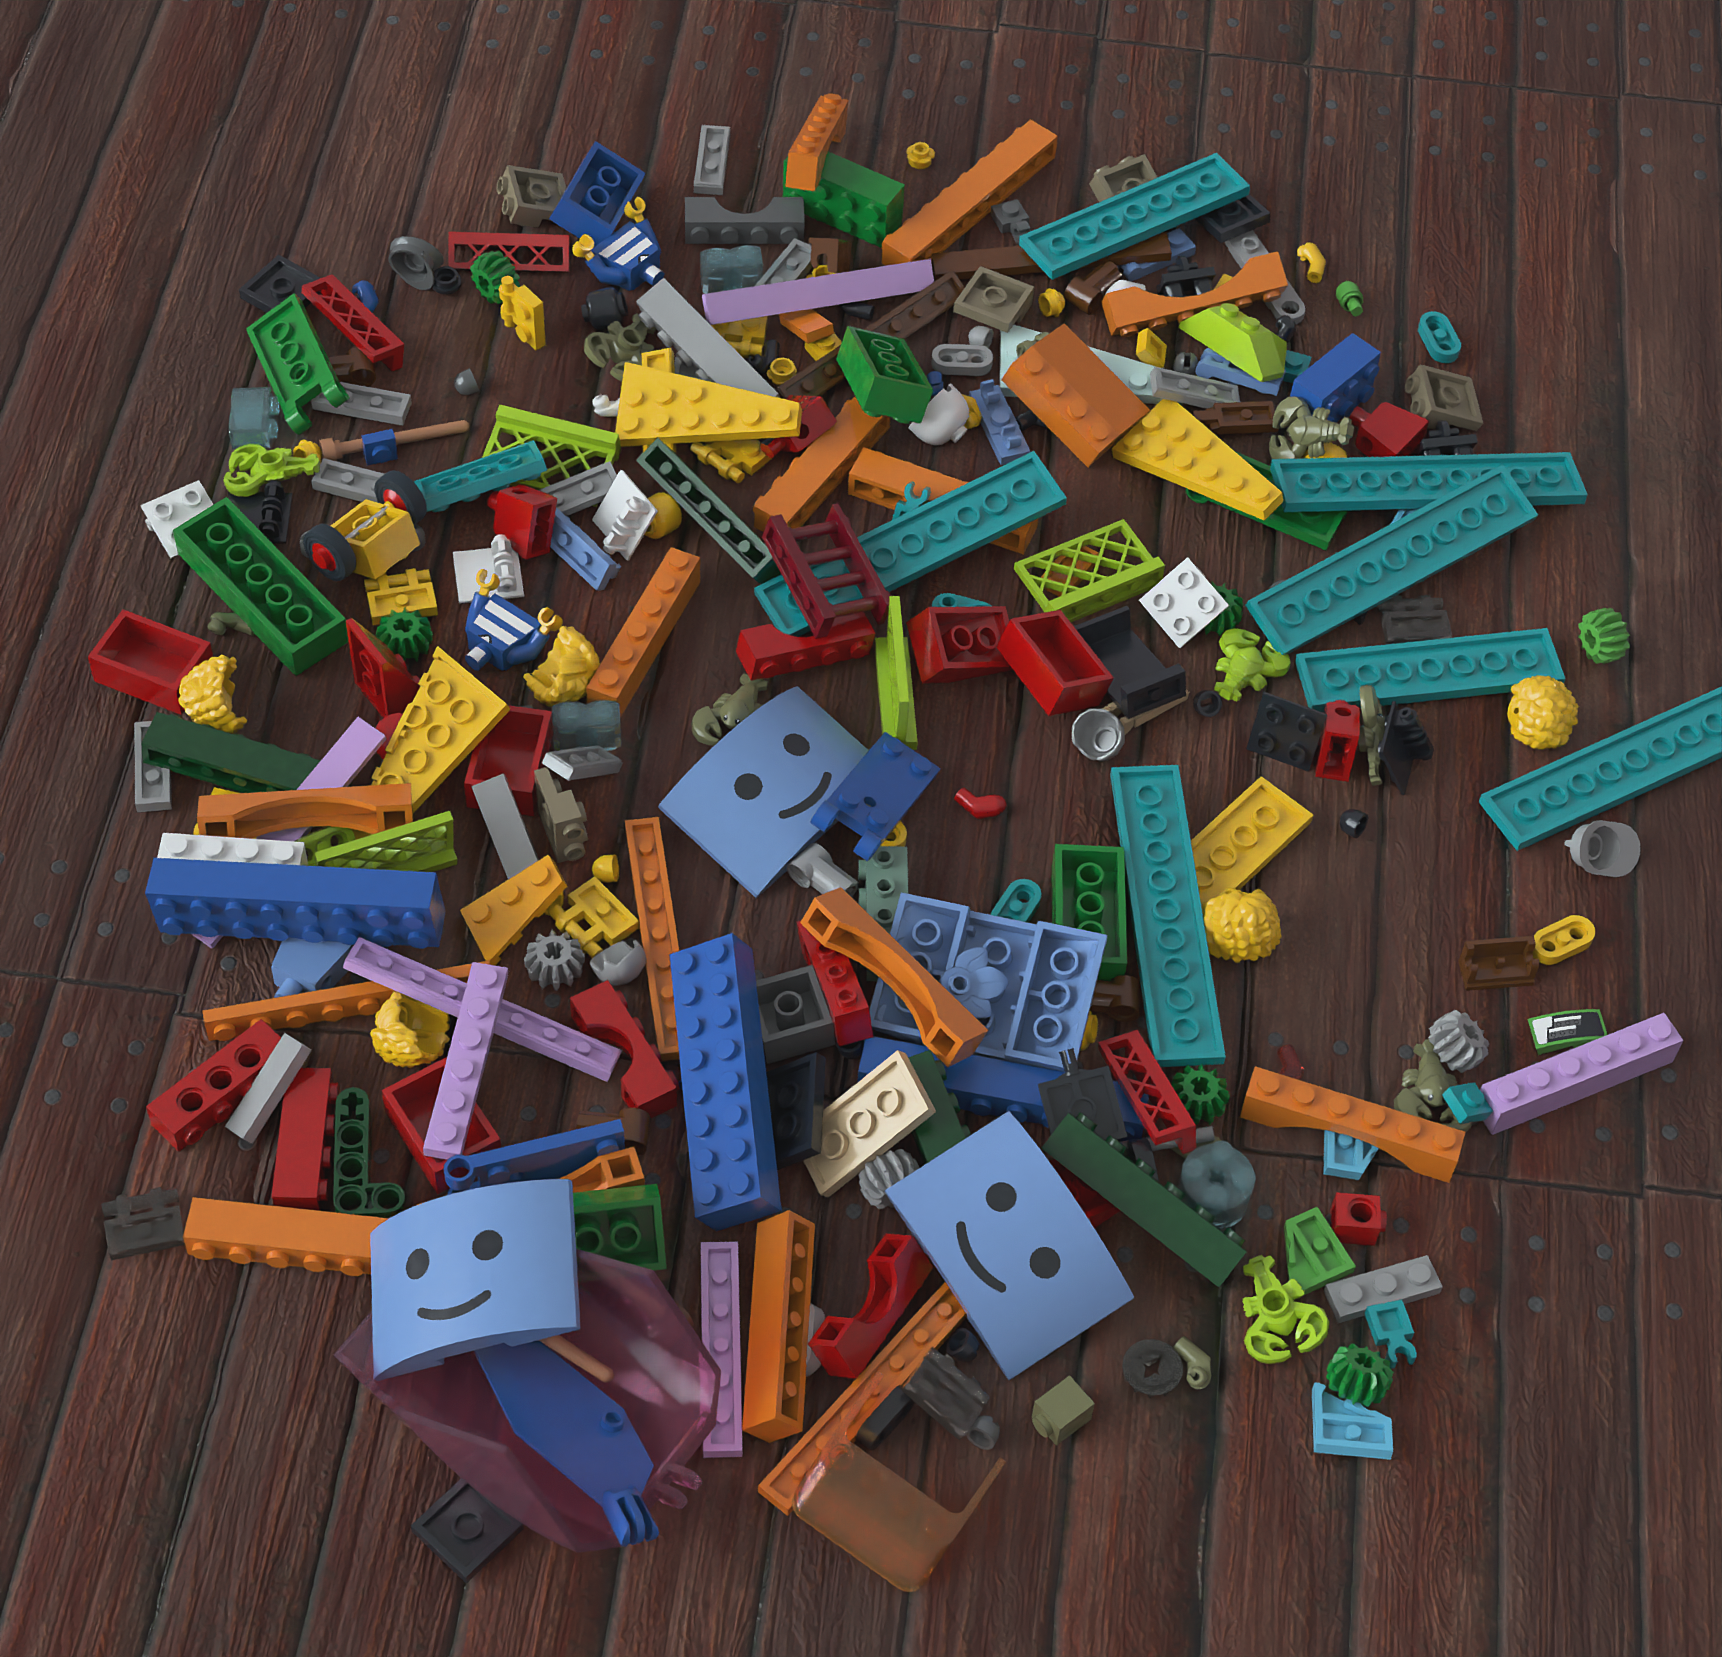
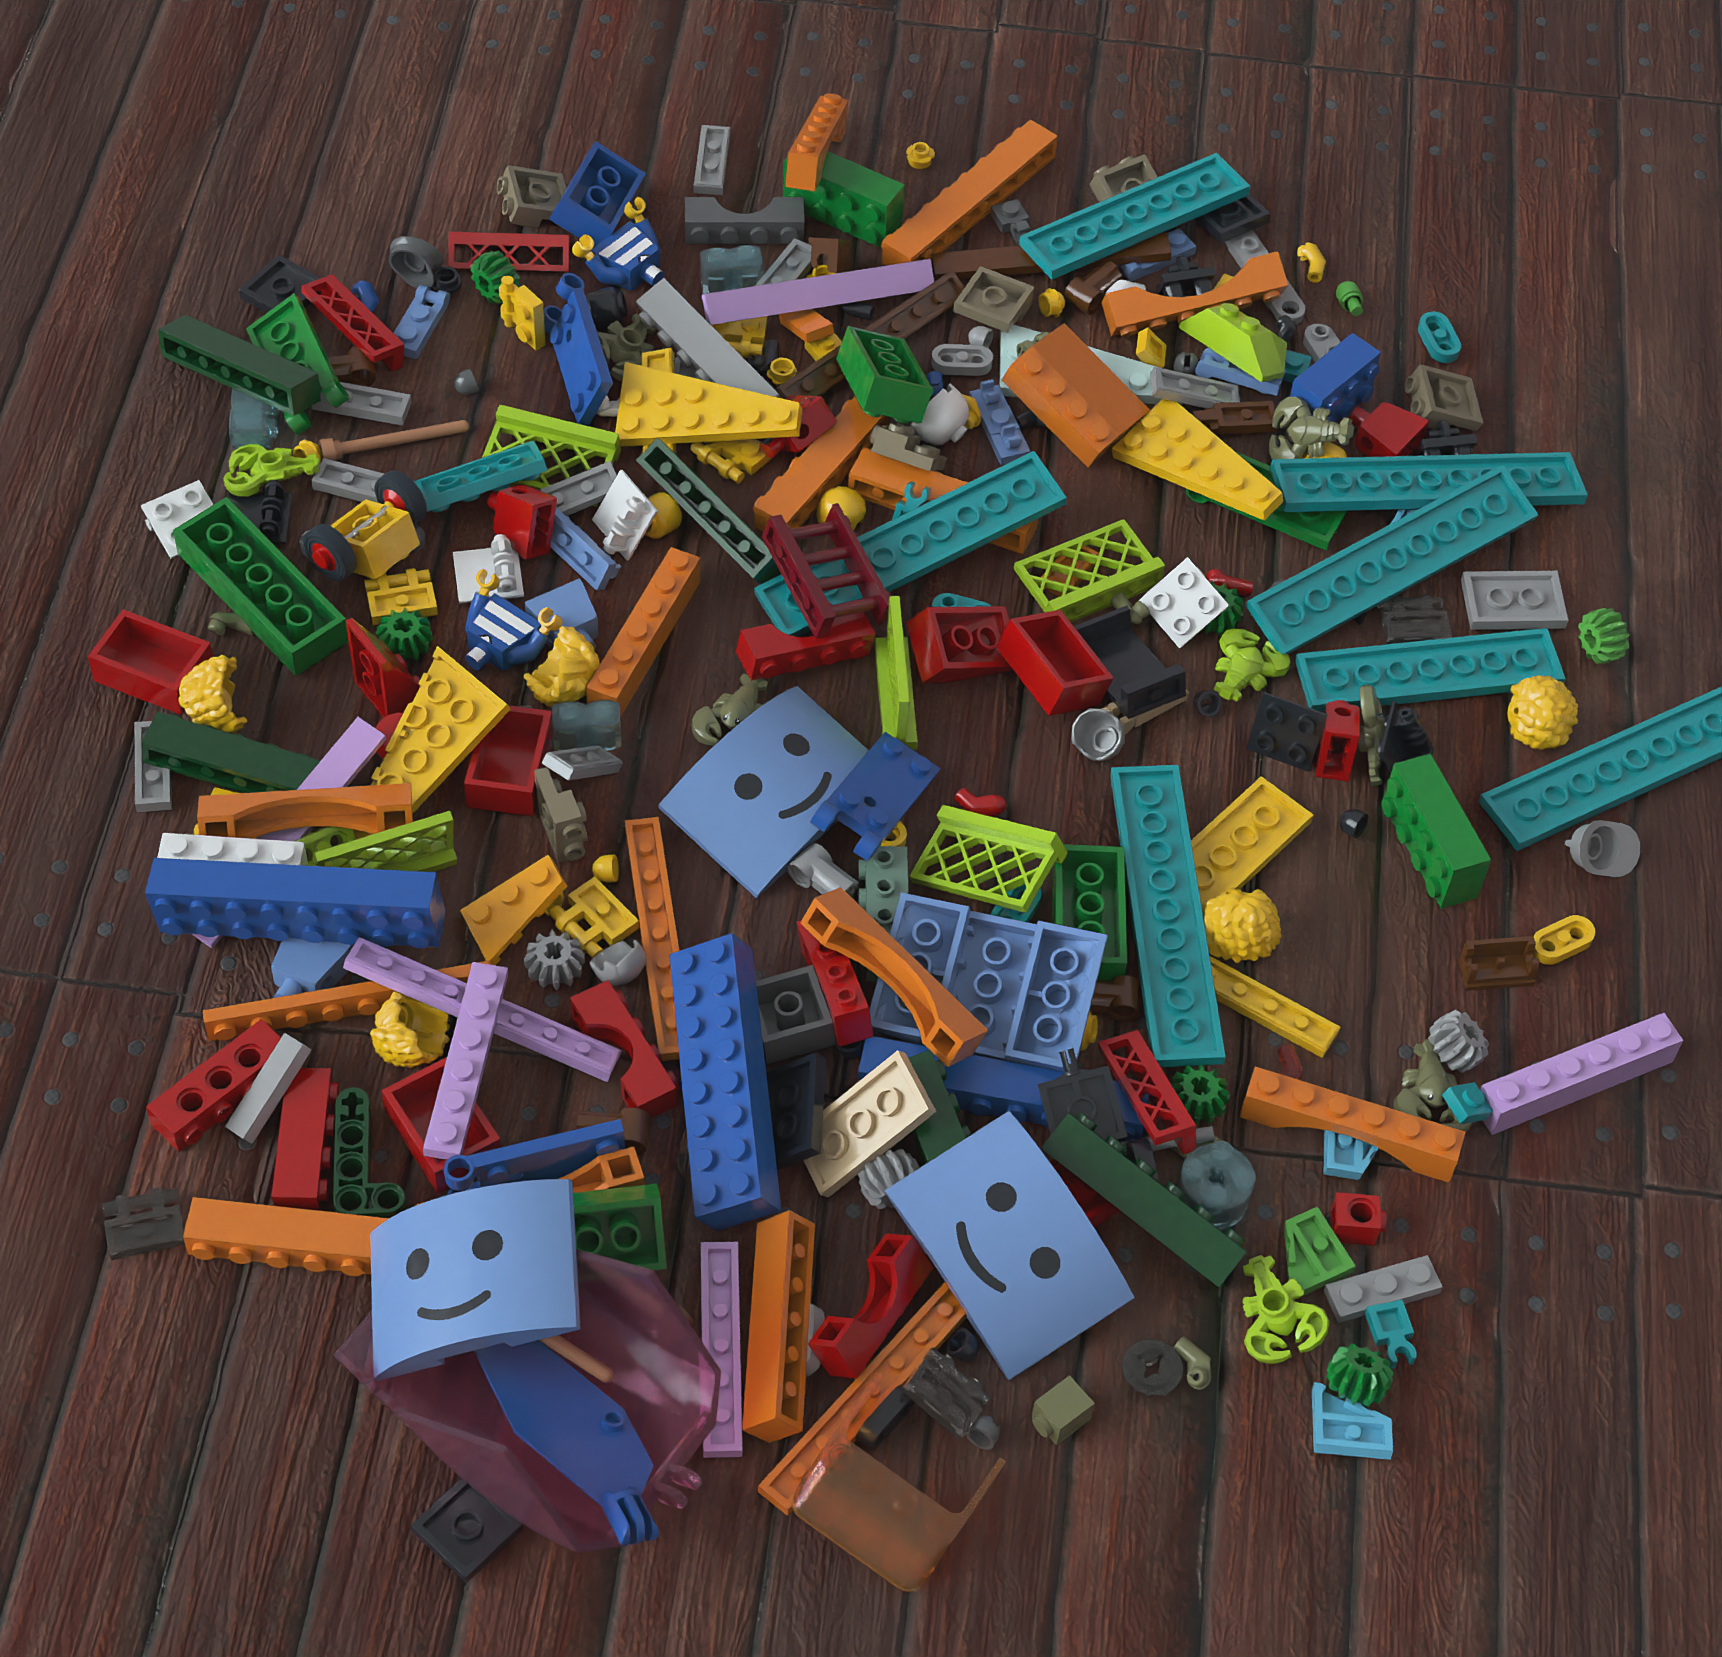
blue plate [361,429,398,466] -> none
light grey tile [471,774,539,879] -> none
medium blue plate [939,947,1009,1019] -> none
slope [1528,1009,1607,1055] -> none
none -> dark green brick [158,315,321,416]
none -> medium blue plate [394,284,450,359]
none -> medium blue torso [525,578,598,650]
none -> blue hinge [544,273,613,426]
none -> yellow hair [816,486,866,531]
none -> dark tan plate [870,422,947,471]
none -> lime fence [909,805,1068,913]
none -> olive arm [1111,593,1150,624]
none -> red arm [1206,569,1253,597]
none -> yellow tile [1209,956,1341,1058]
none -> light grey plate [1303,324,1340,362]
none -> green brick [1381,753,1491,909]
none -> light grey plate [1461,571,1568,630]

